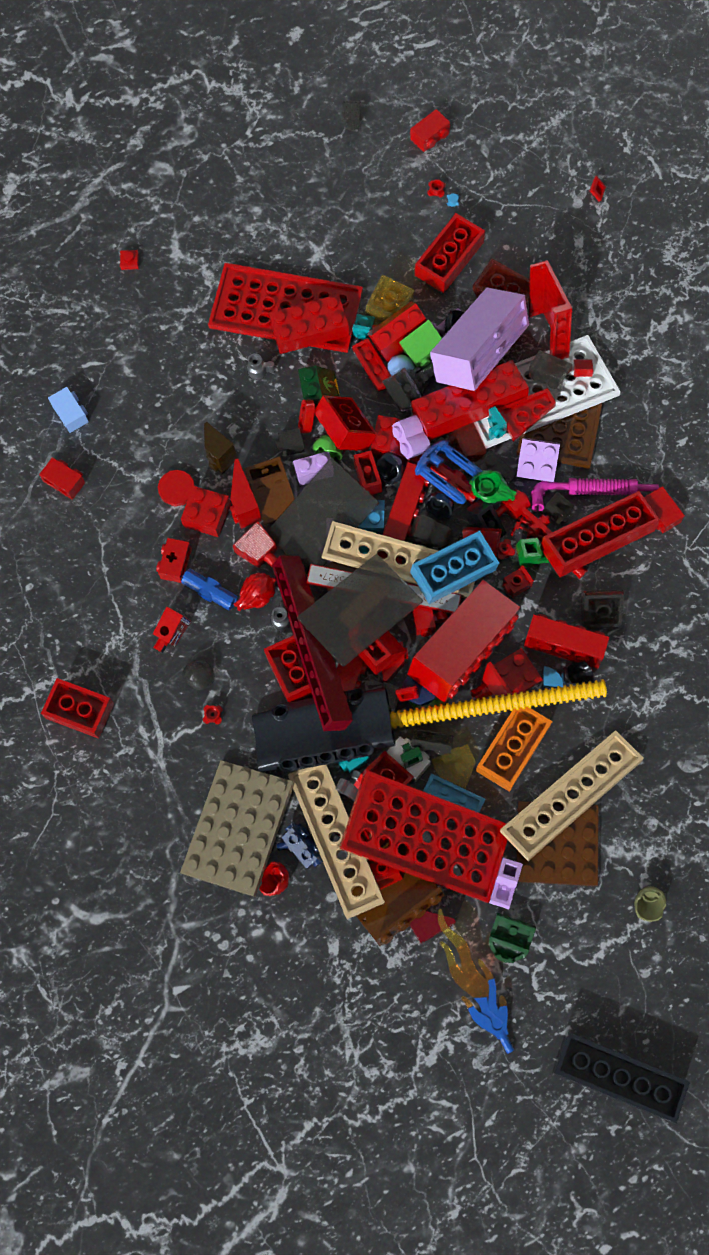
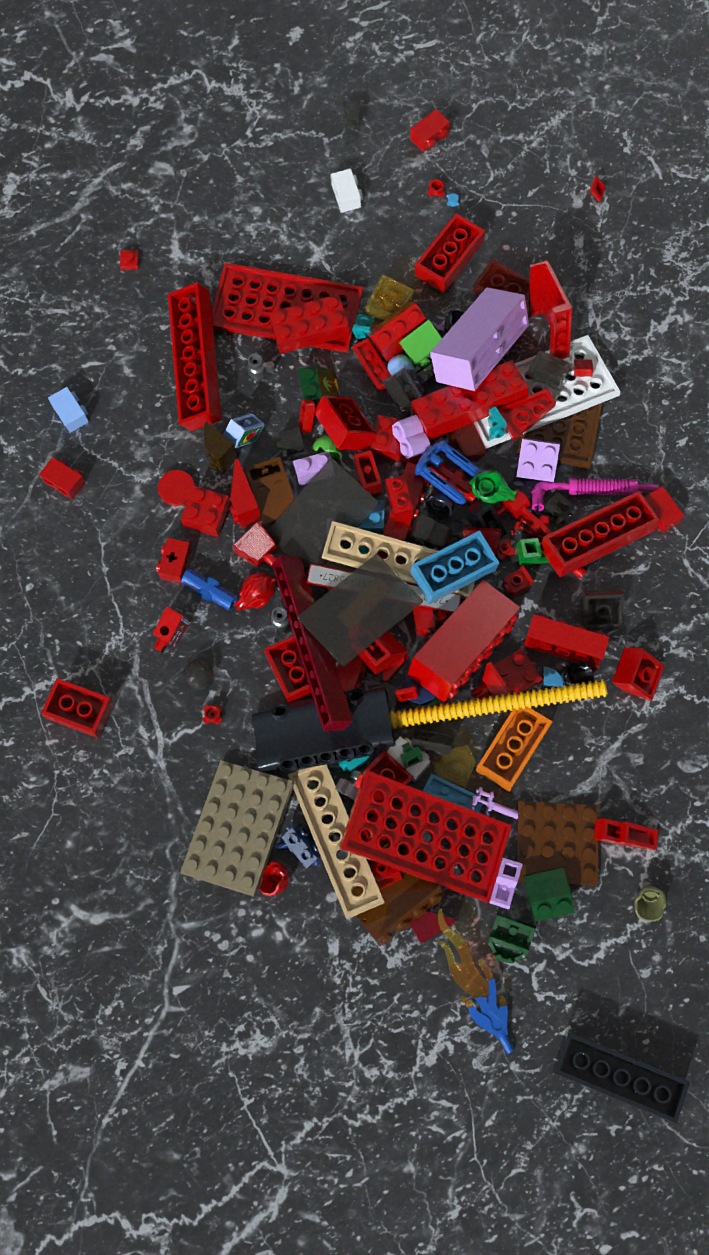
black hair [376,452,405,485] -> none
tan plate [500,730,644,861] -> none
none -> red brick [168,282,222,431]
none -> light blue brick [223,413,265,448]
none -> white brick [331,169,363,213]
none -> red brick [385,475,413,522]
none -> lavender piece [469,787,518,819]
none -> dark green slope [523,867,575,922]
none -> red slope [593,819,658,850]
none -> red slope [612,647,664,701]

